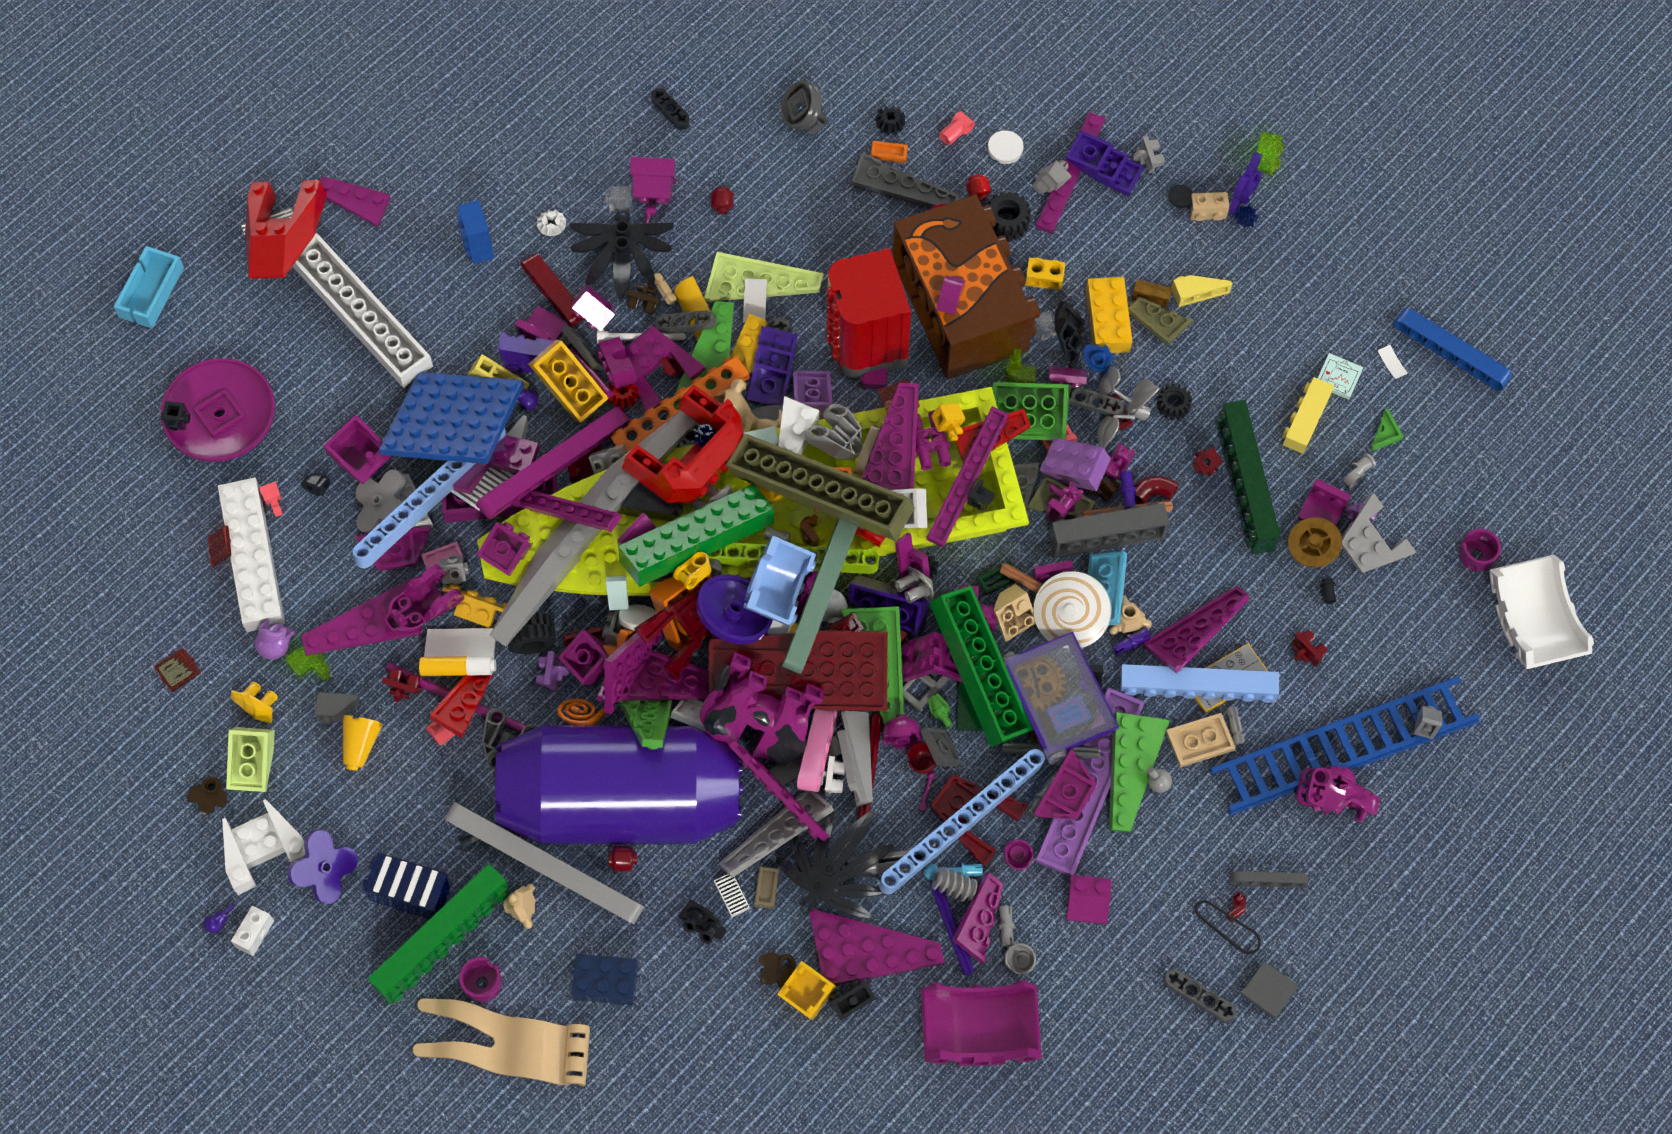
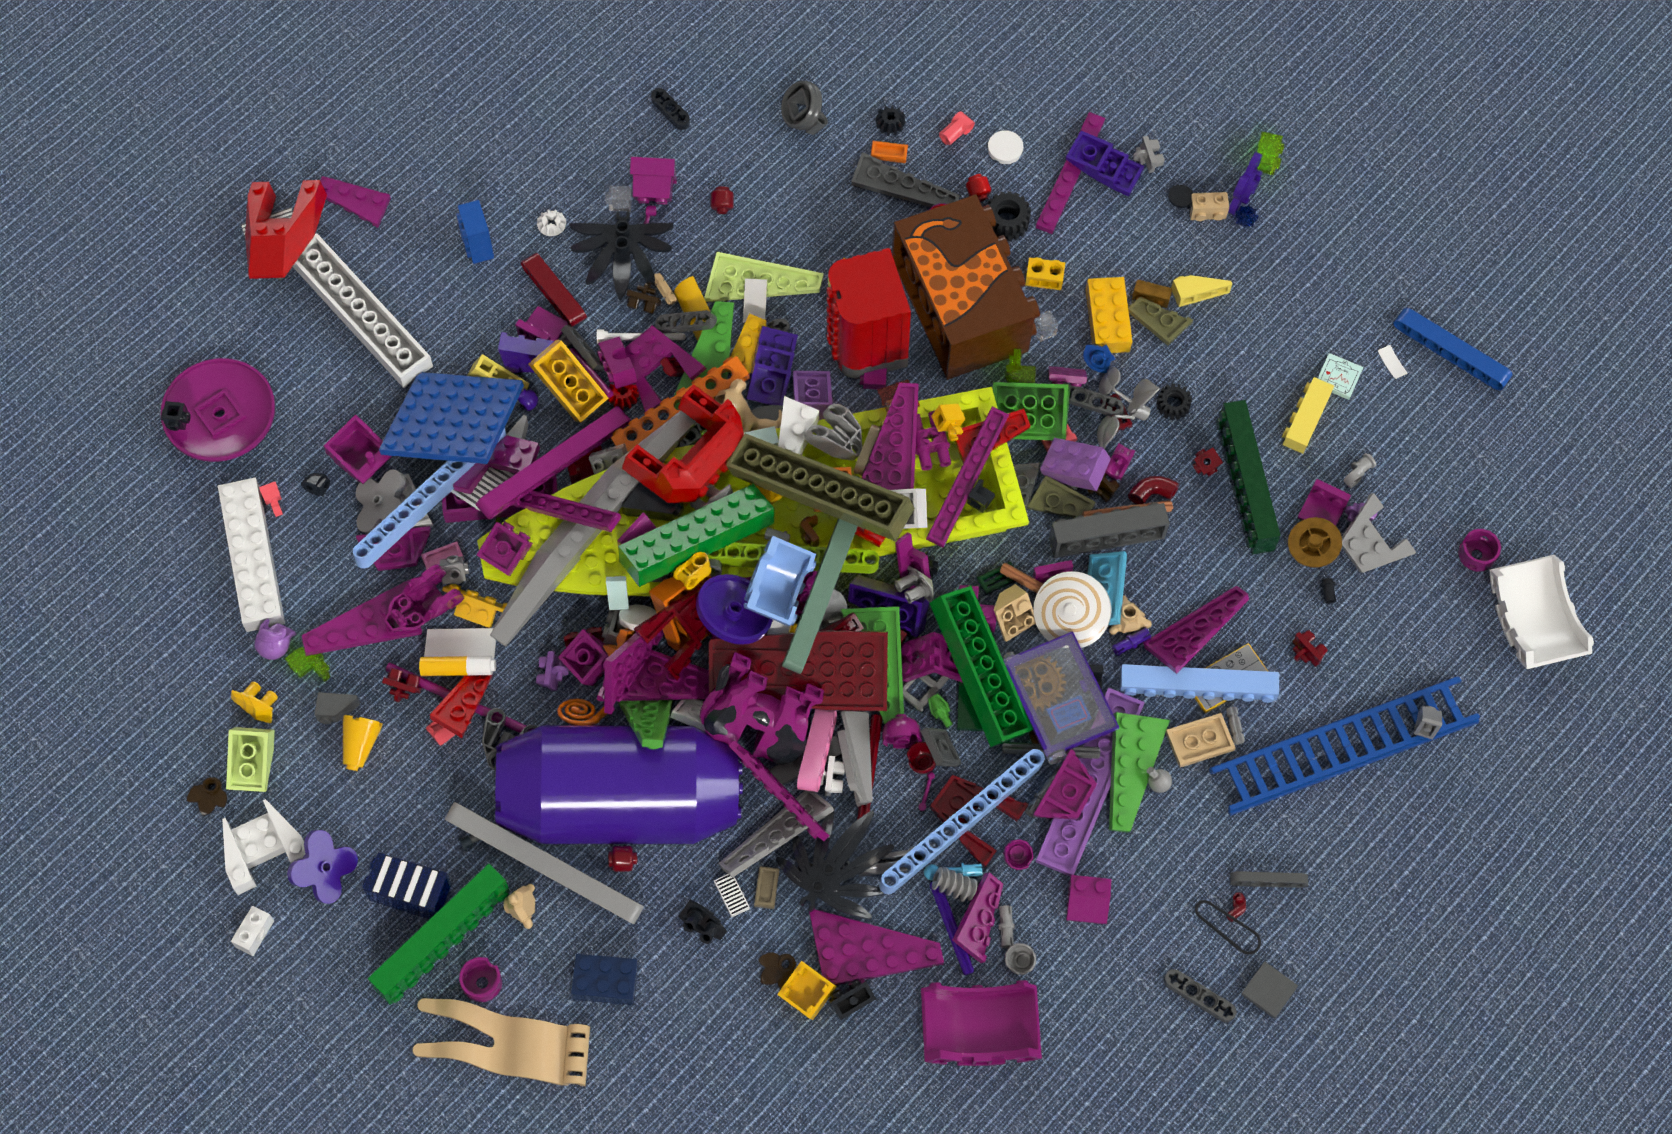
medium azure piece [114,246,184,329] -> none
piece [155,648,201,692] -> none
dark purple piece [203,904,234,933] -> none
clear red piece [208,526,232,567] -> none
black tyre [508,613,557,654] -> none
slope [572,284,615,331] -> none
clear blue gear [693,424,716,448] -> none
magenta brick [936,276,966,315] -> none
light grey connector [1032,160,1071,194] -> none
magenta piece [1046,482,1084,522] -> none
black slope [1054,301,1086,368] -> none
dark purple pin [1120,471,1136,510] -> none
magenta animal [1296,765,1380,822] -> none
bright green tile [1371,408,1404,451] -> none

